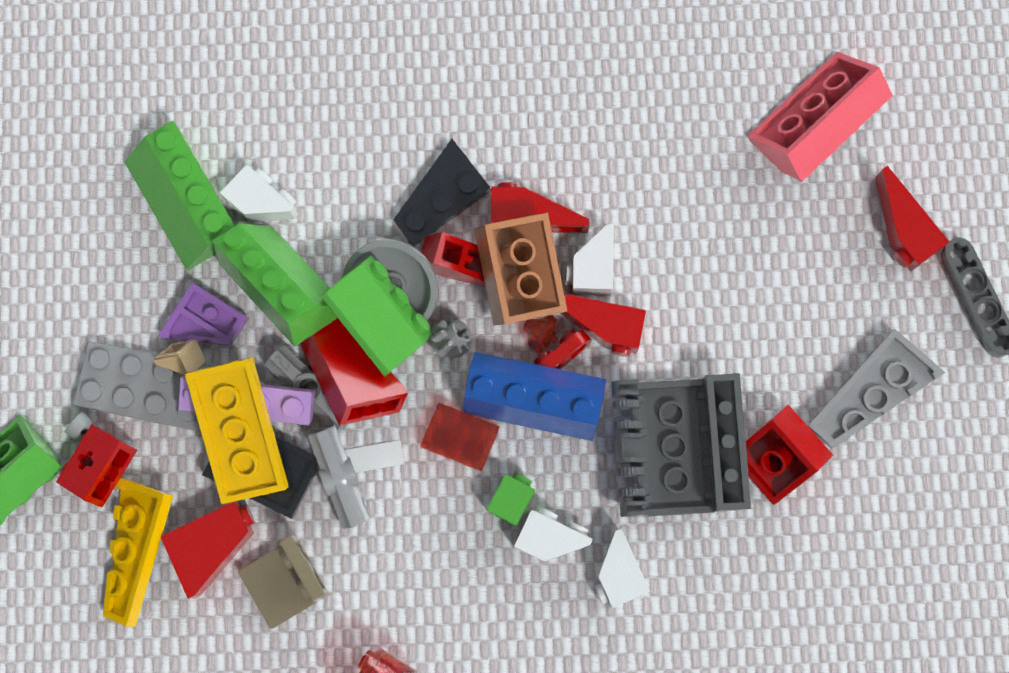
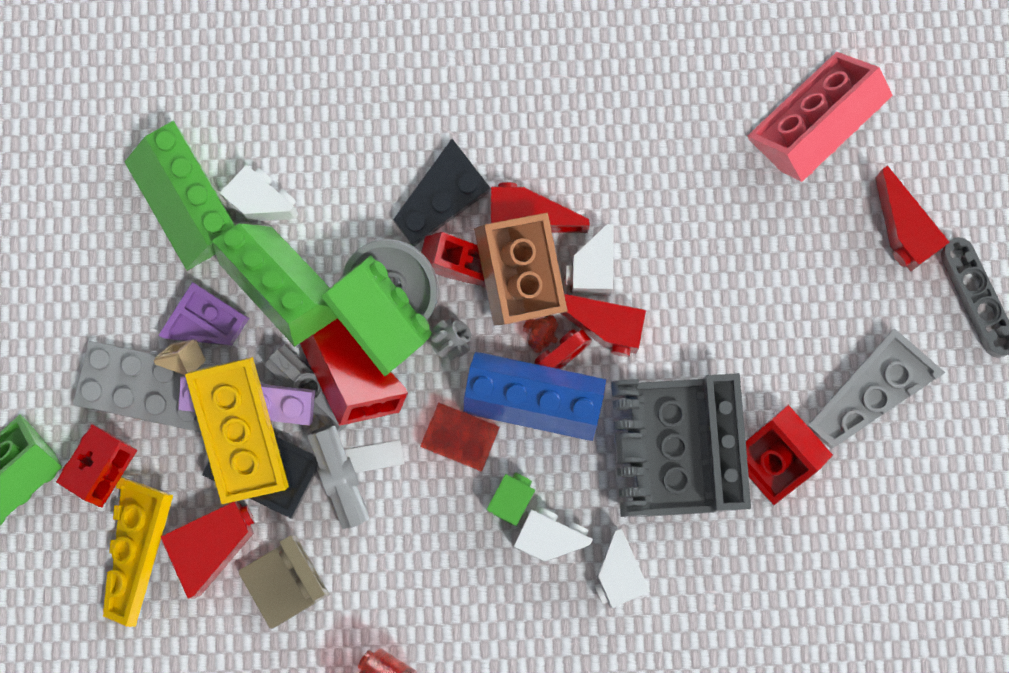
light grey hinge [64,412,94,441] -> none

